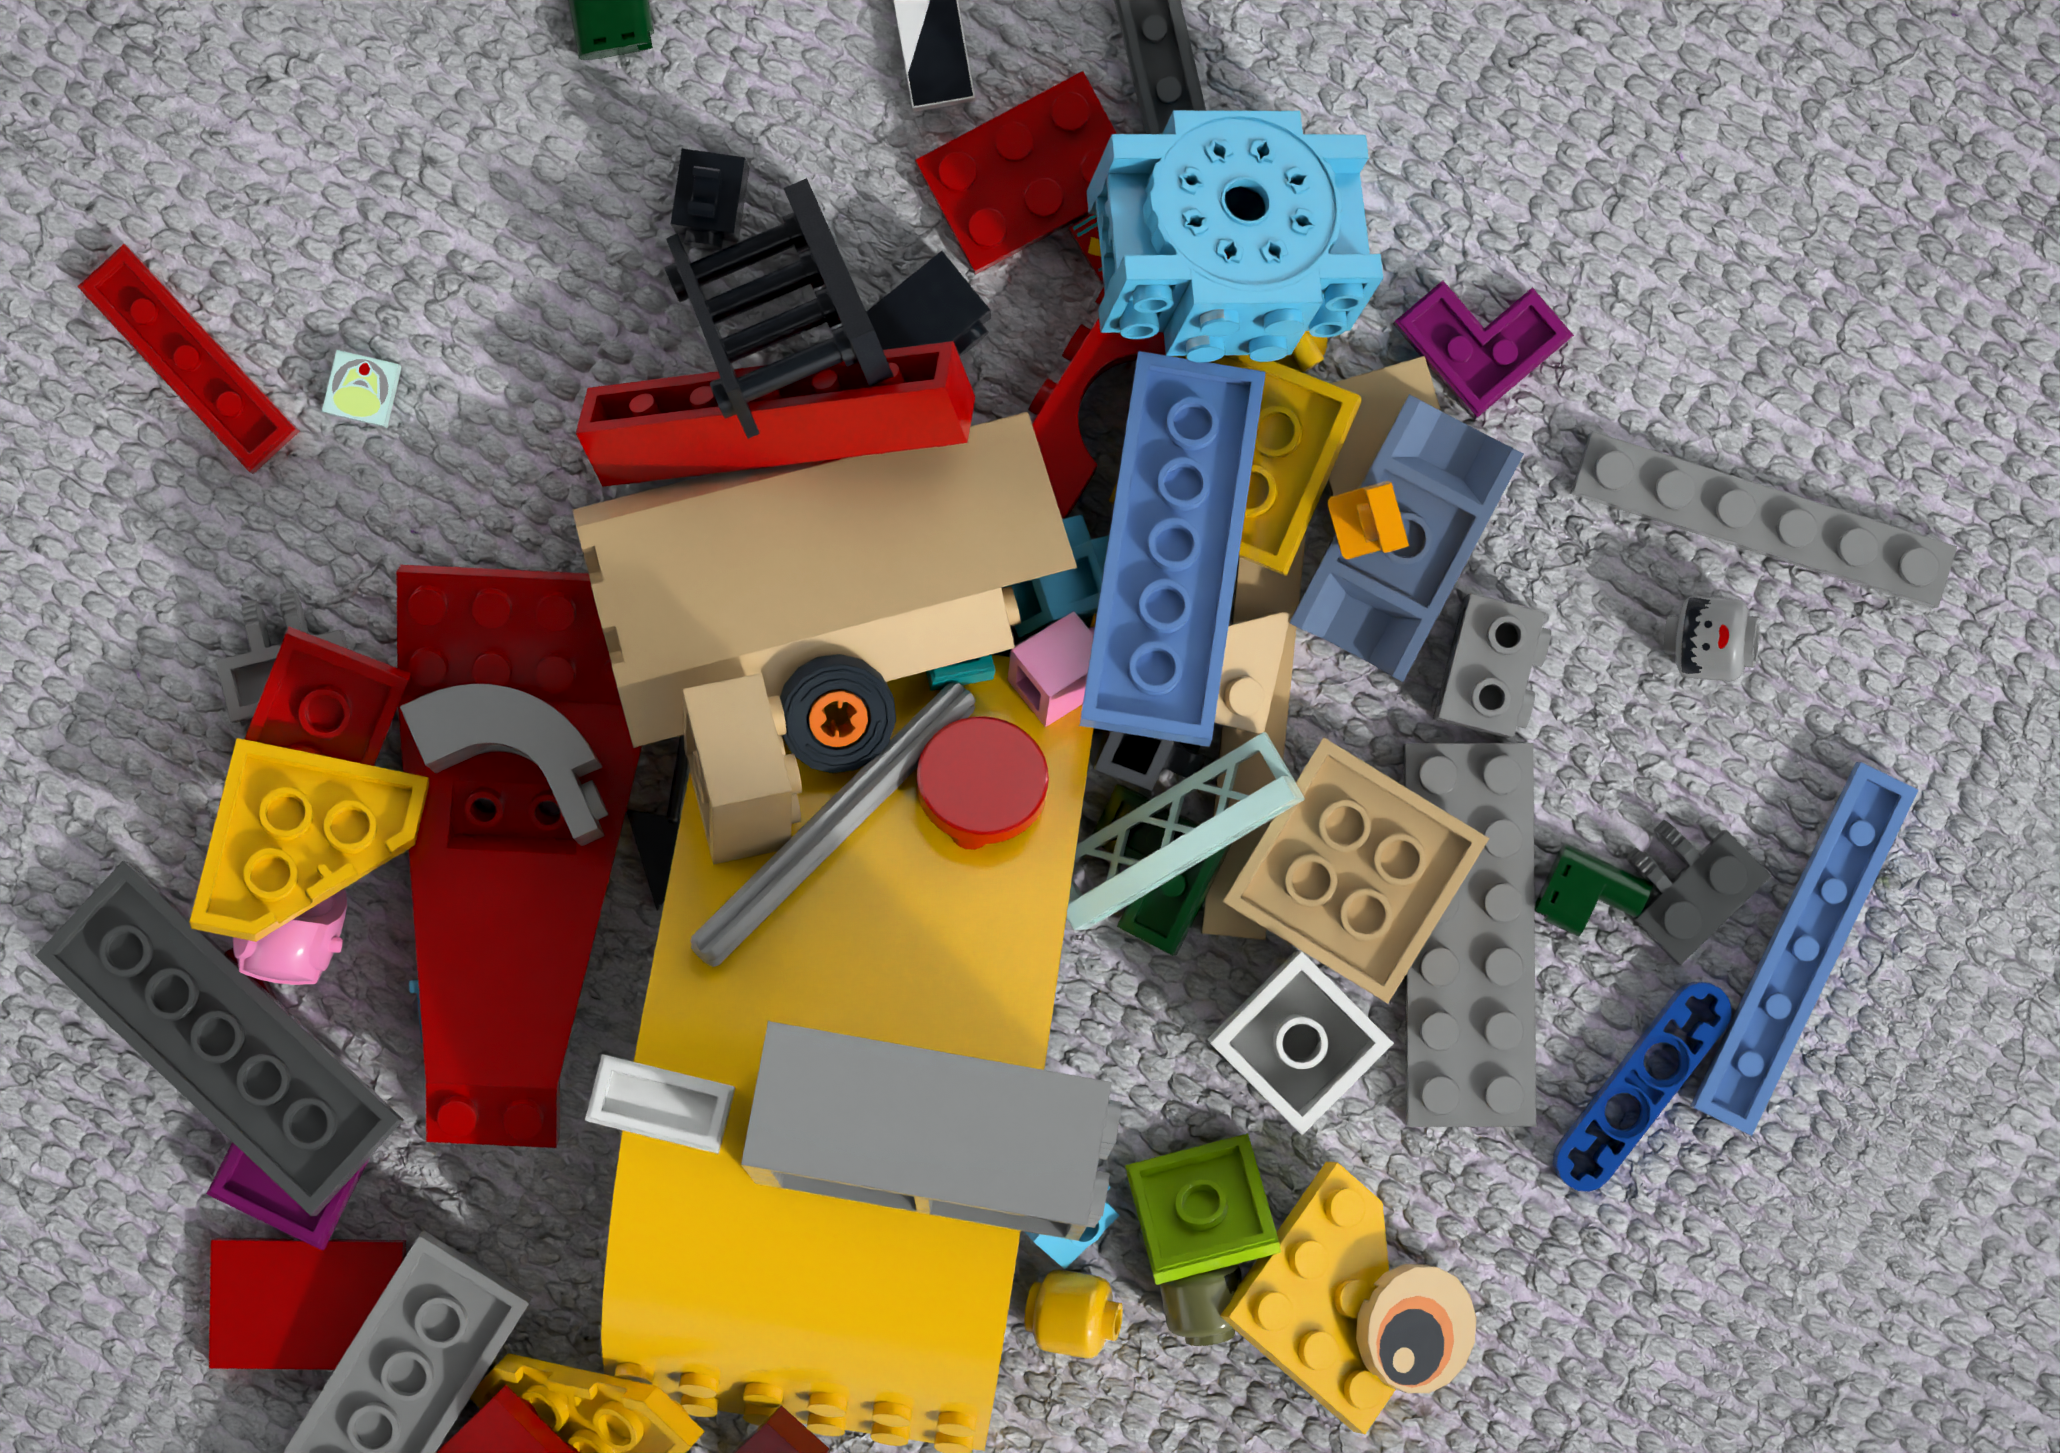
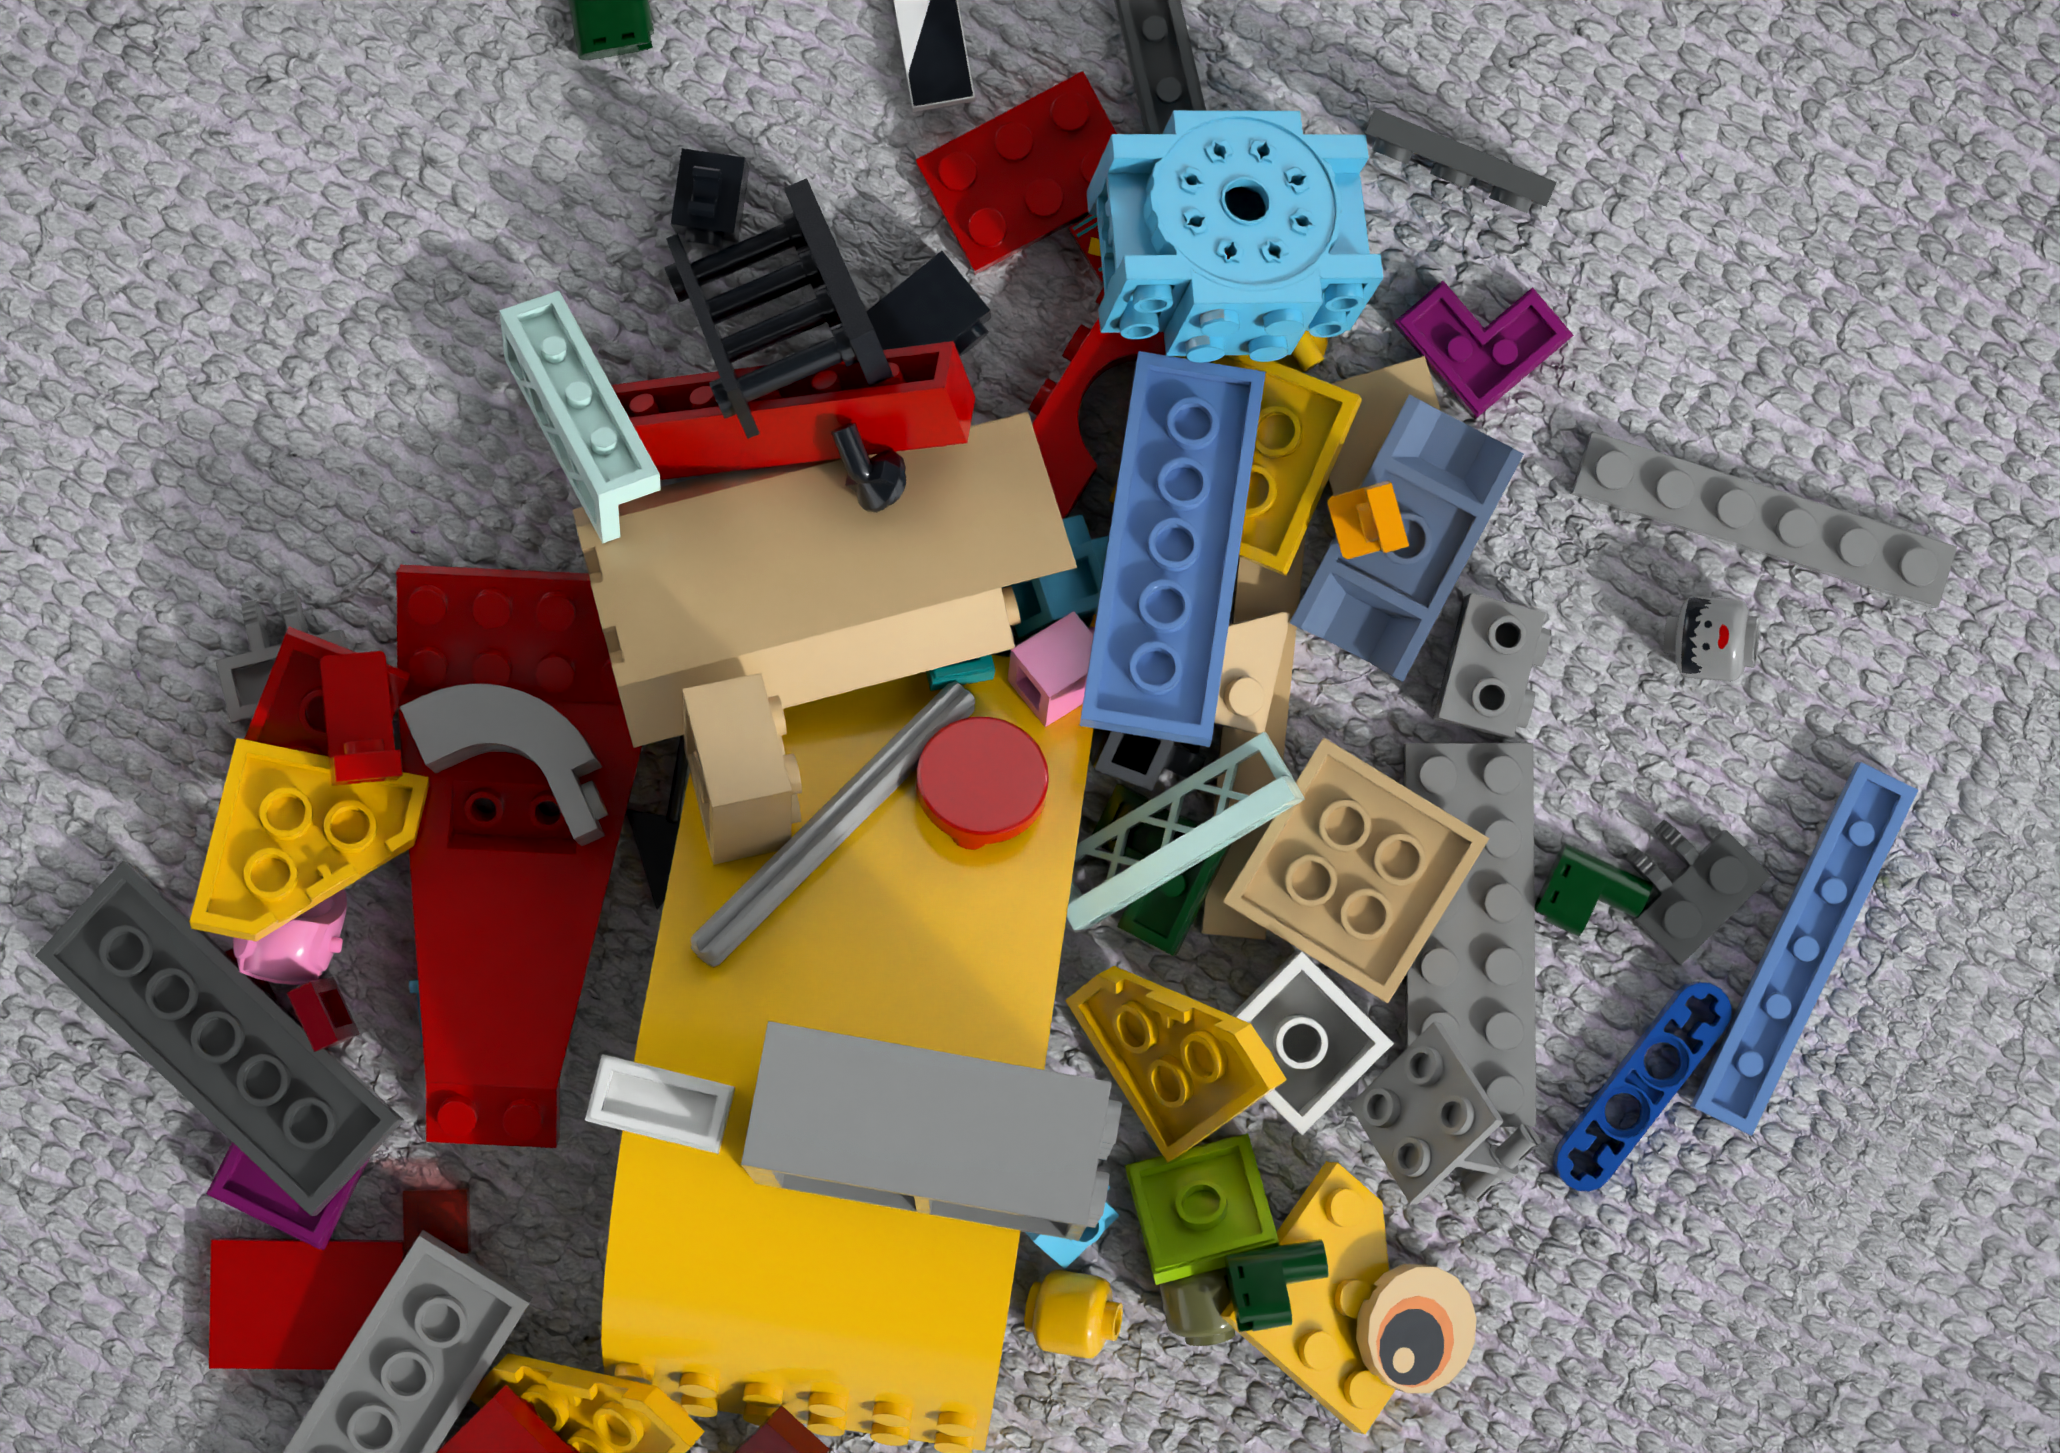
red tile [77,244,300,474] -> none
tile [322,350,402,428] -> none
black bush [780,654,896,773] -> none
none -> dark red tile [287,977,360,1052]
none -> red bracket [319,651,403,786]
none -> clear red tile [402,1187,471,1255]
none -> light aqua fence [499,291,661,544]
none -> black plate [831,422,906,513]
none -> yellow plate [1065,966,1287,1163]
none -> dark green piece [1225,1239,1329,1332]
none -> light grey plate [1349,1022,1541,1205]
none -> dark grey plate [1364,108,1557,213]

